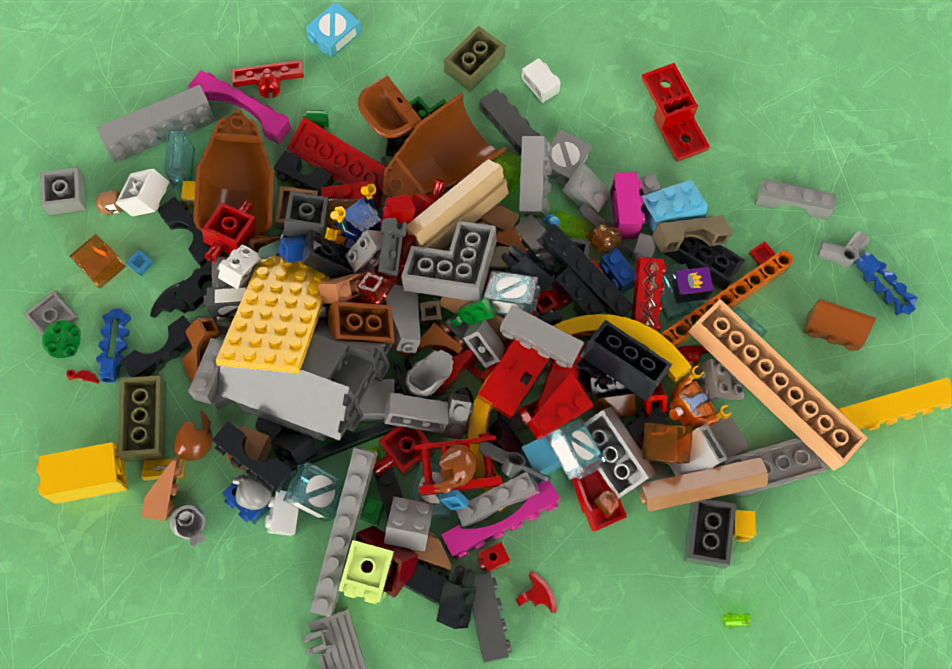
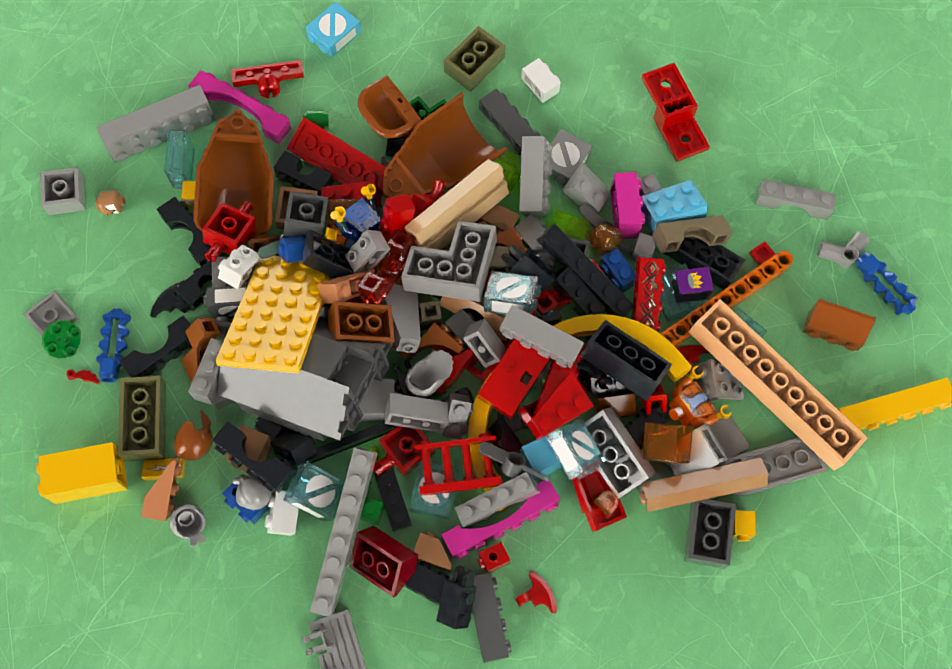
clear orange piece [69,234,126,289] -> none
white brick [115,168,169,216] -> none
dark azure tile [125,249,154,276] -> none
yellowish green bracket [338,540,394,604] -> none
dark grey plate [378,218,407,276] -> none
light grey brick [384,497,434,551] -> none
dark orange helmet [434,445,476,493] -> none
dark azure tile [439,490,469,511] -> none
green plate [450,297,497,327] -> none
dark azure tile [542,214,560,227] -> none
clear neon green pin [722,612,751,629] -> none

